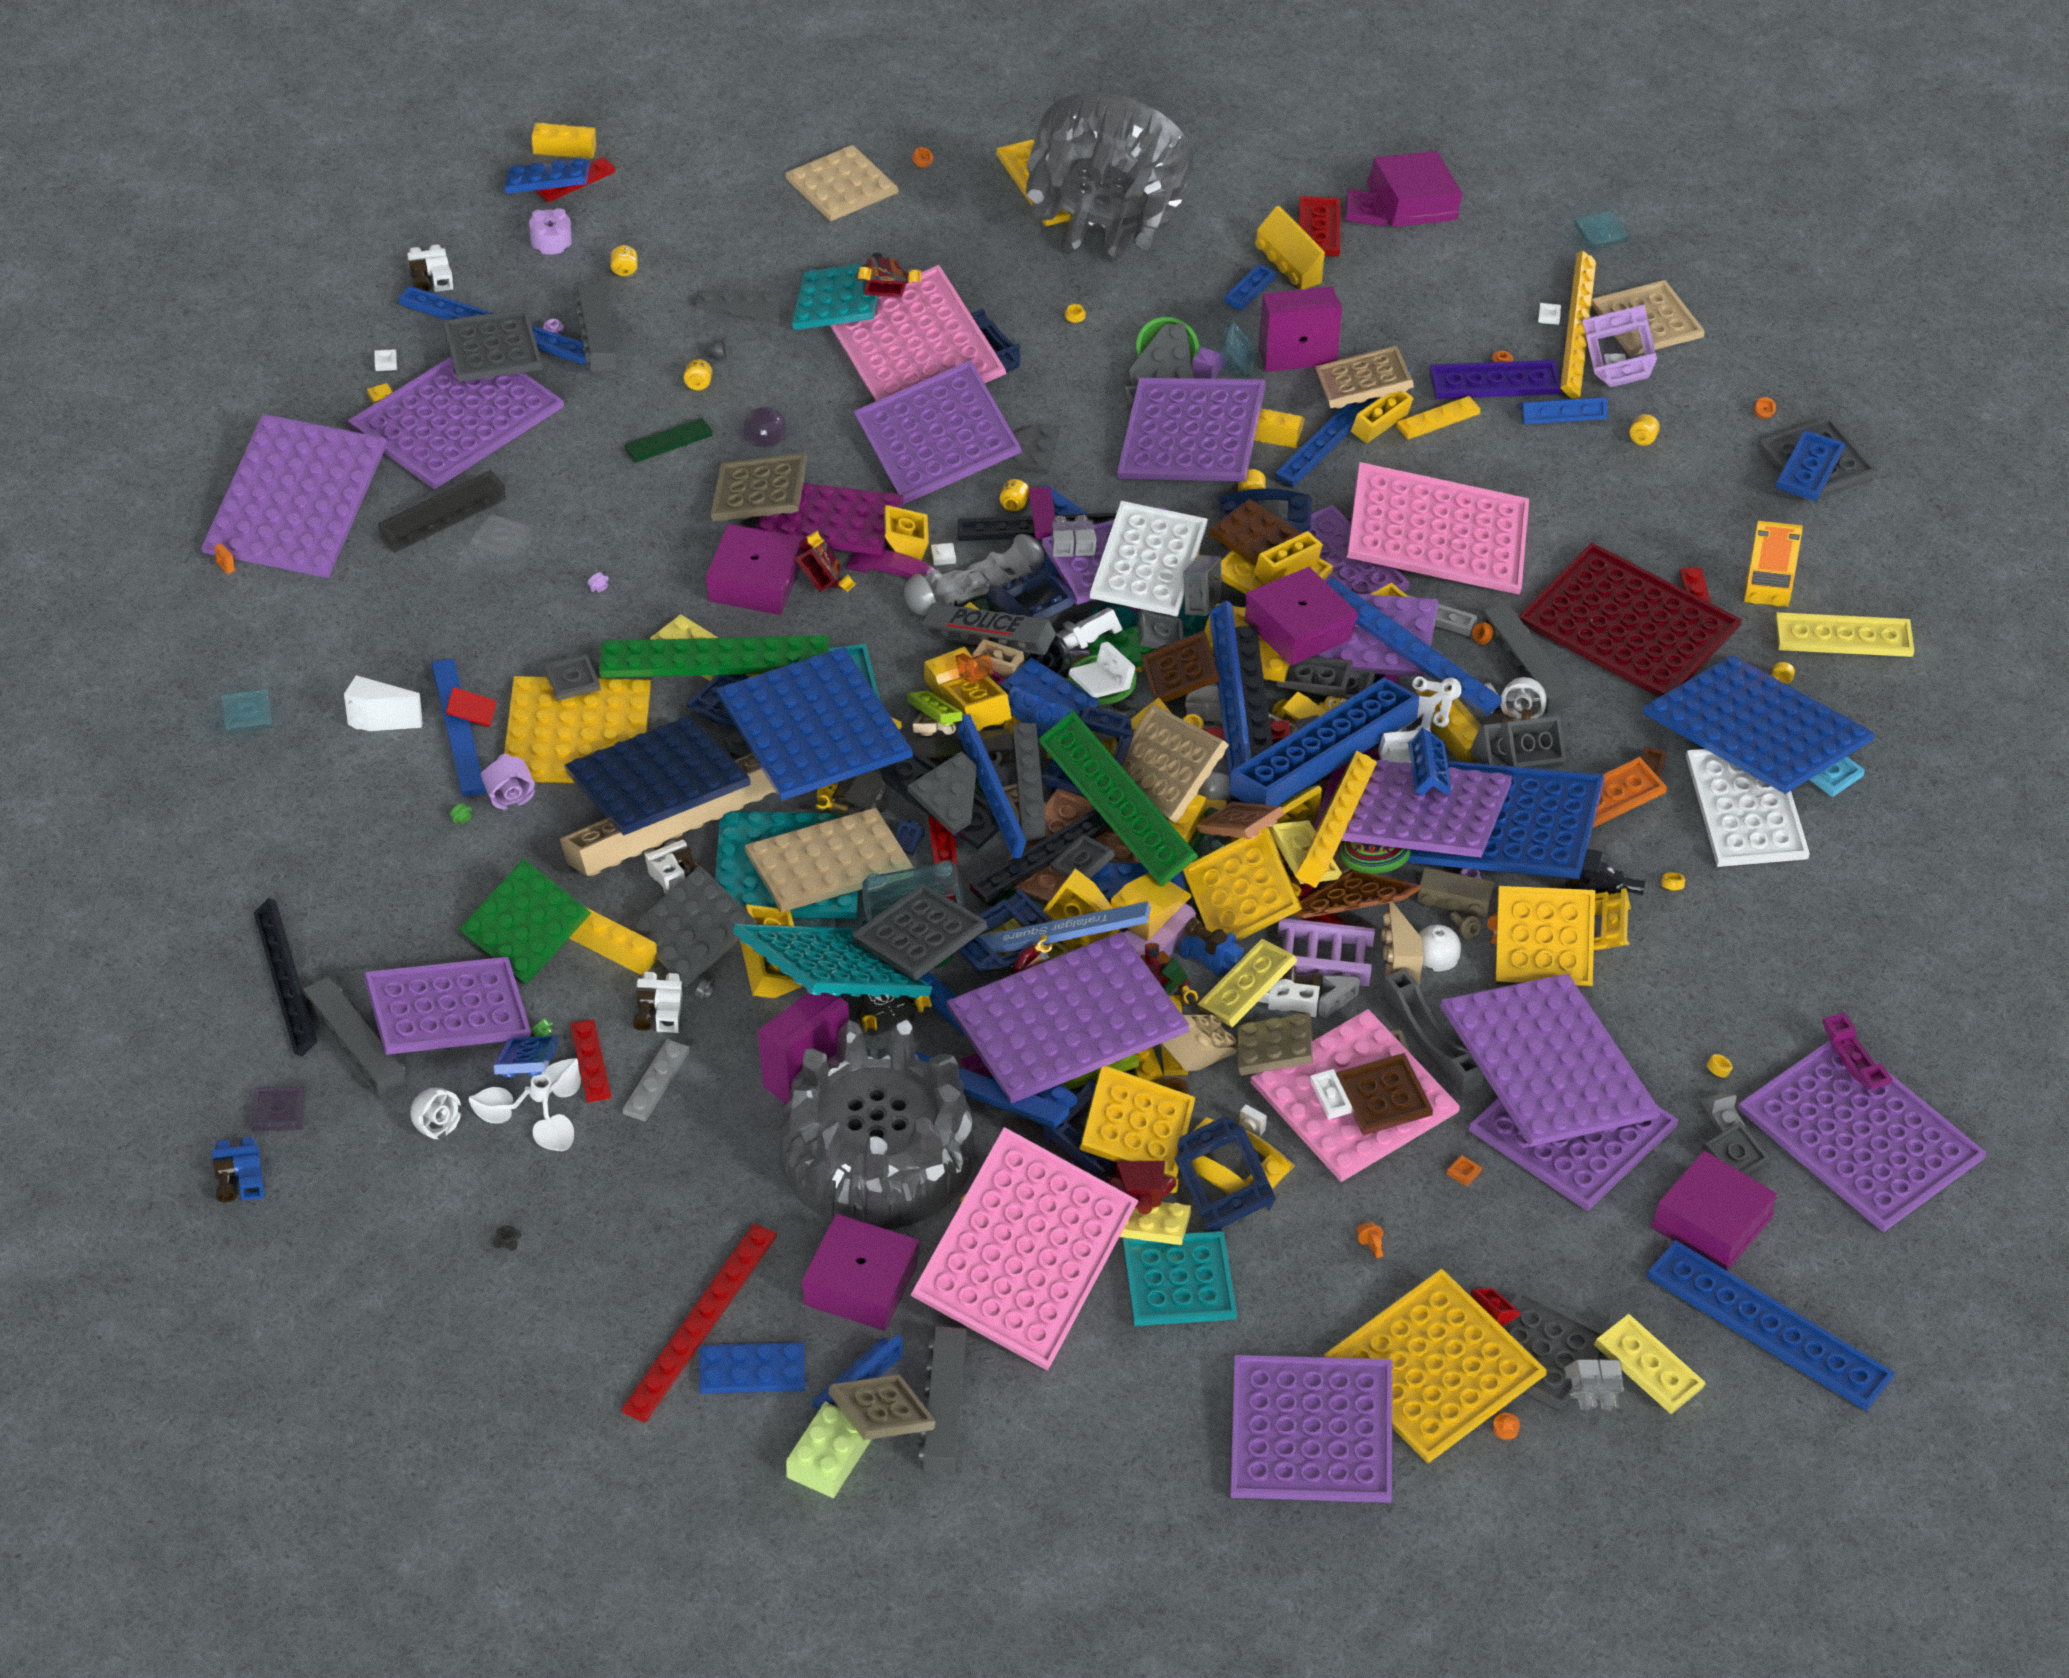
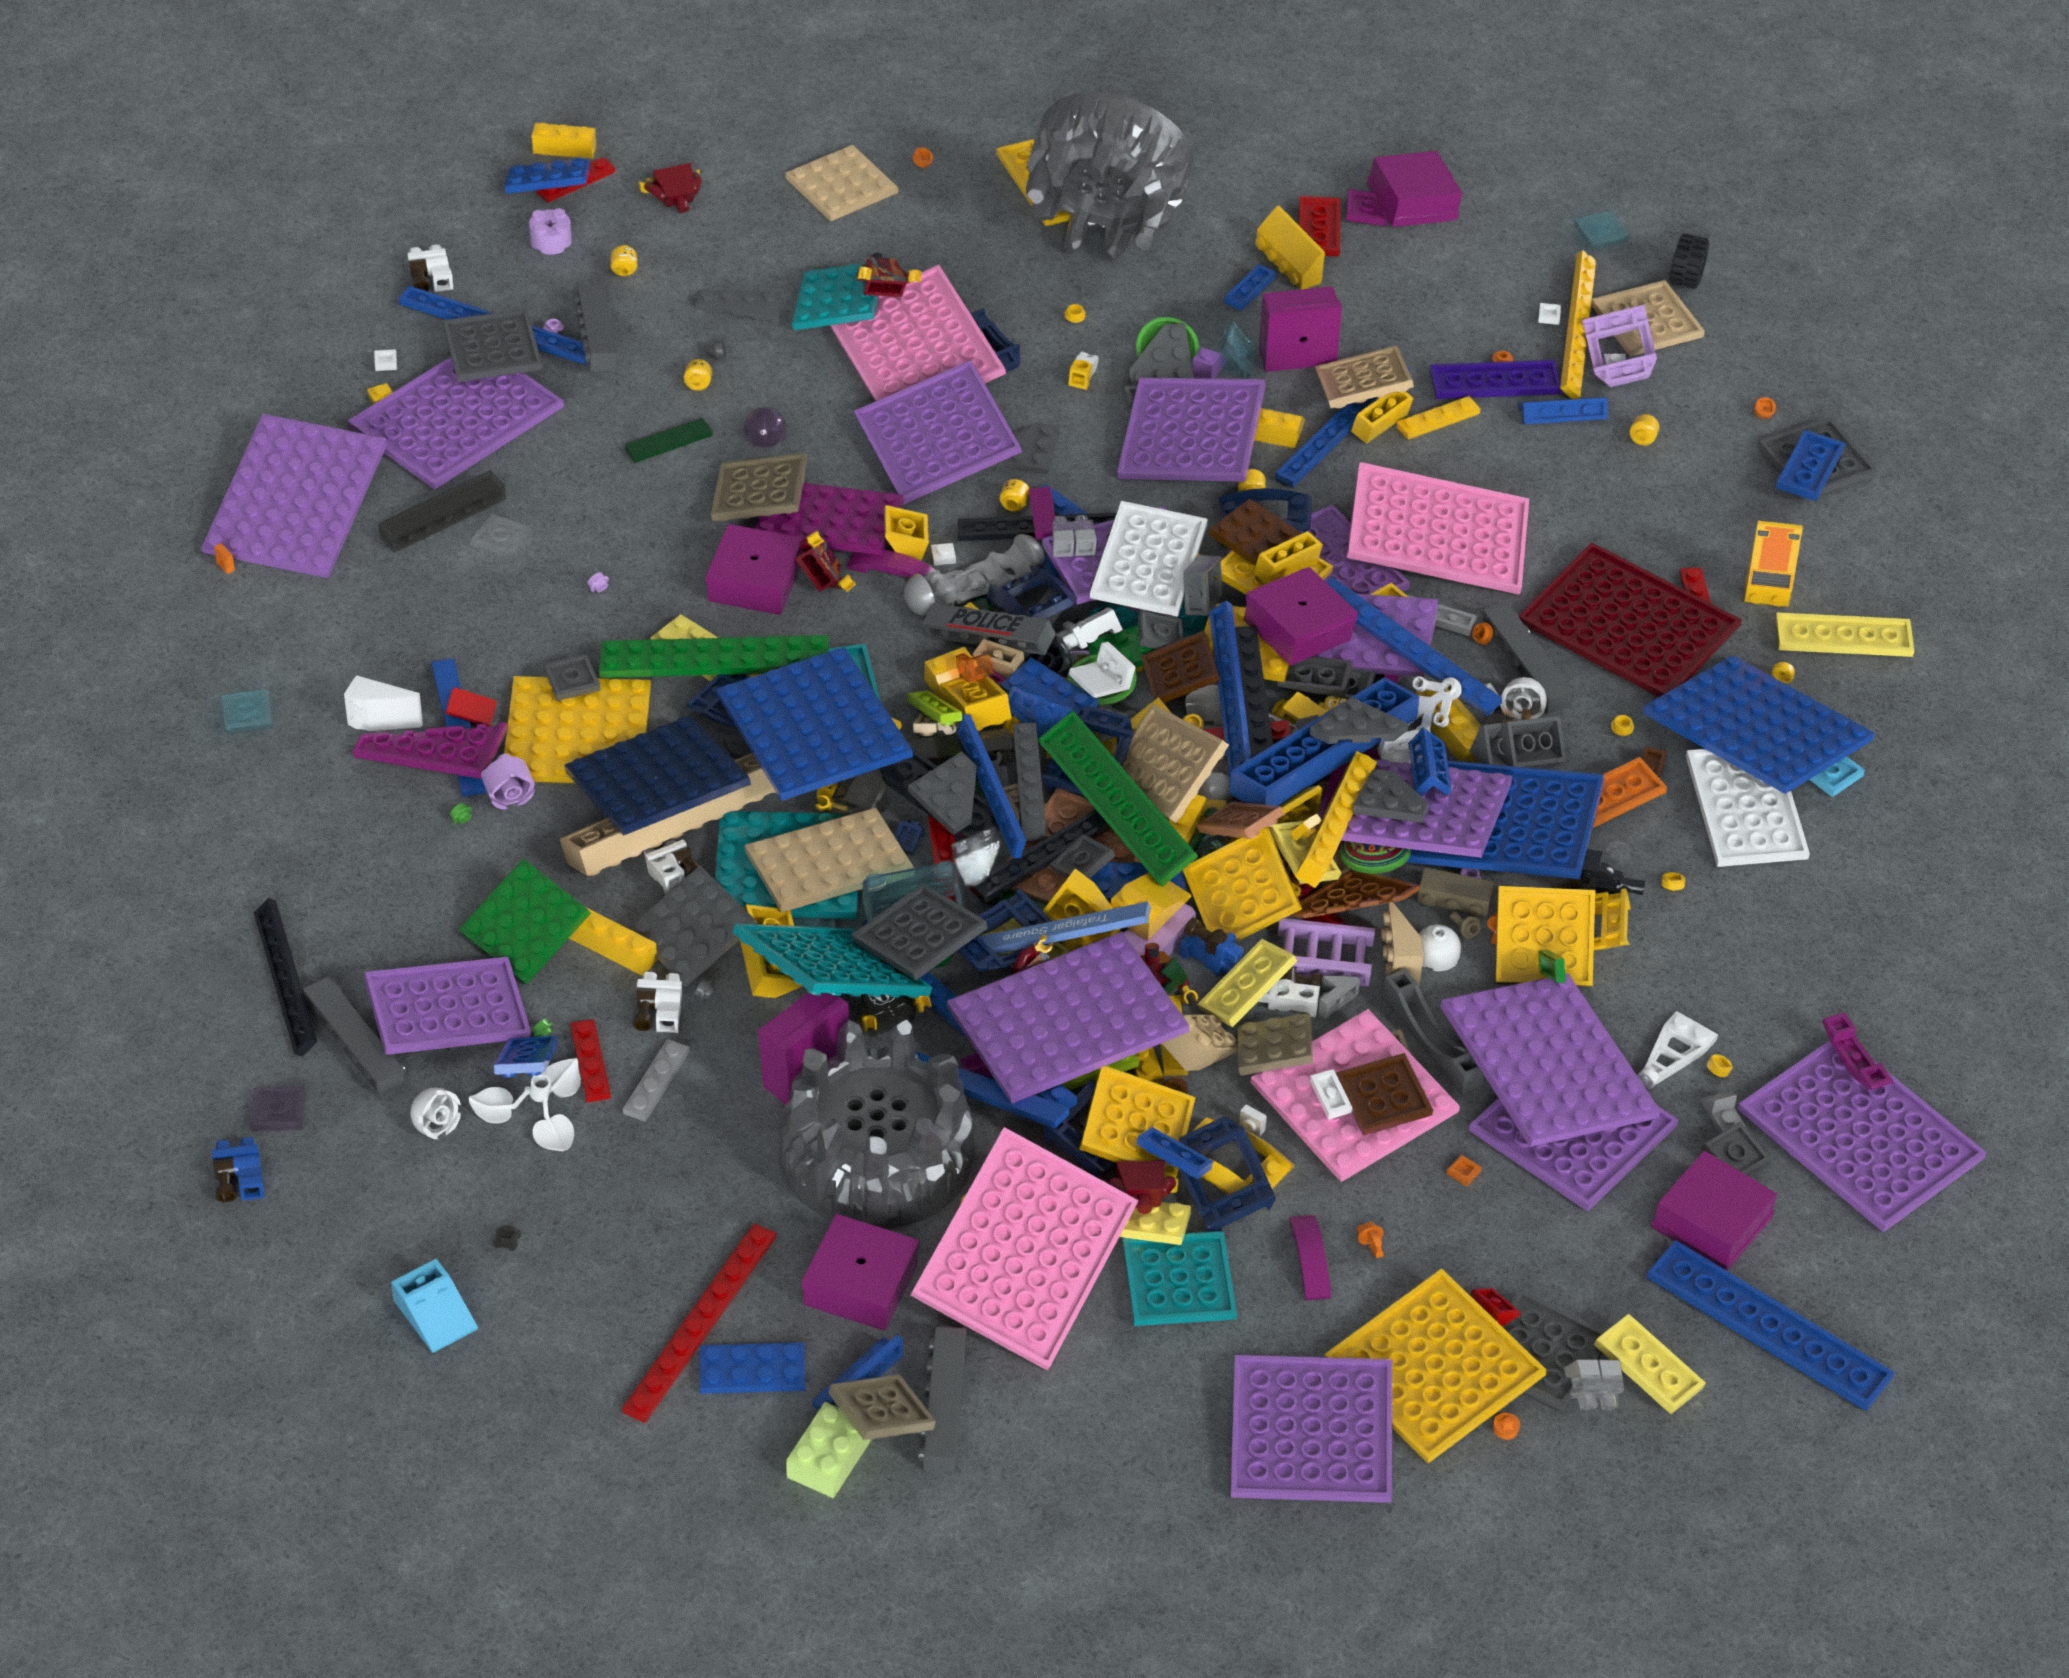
none -> magenta wing [353,722,508,779]
none -> medium azure slope [391,1259,478,1353]
none -> dark red torso [639,163,702,213]
none -> clear slope [951,826,1000,886]
none -> yellow leg [1069,352,1098,390]
none -> blue plate [1136,1127,1213,1179]
none -> magenta slope [1289,1215,1331,1300]
none -> yellow plate [1290,814,1322,841]
none -> dark grey plate [1310,697,1408,744]
none -> dark grey plate [1353,769,1429,823]
none -> green tile [1539,949,1566,983]
none -> yellow plate [1611,715,1634,736]
none -> white plate [1637,1011,1718,1089]
none -> black tyre [1670,233,1709,289]

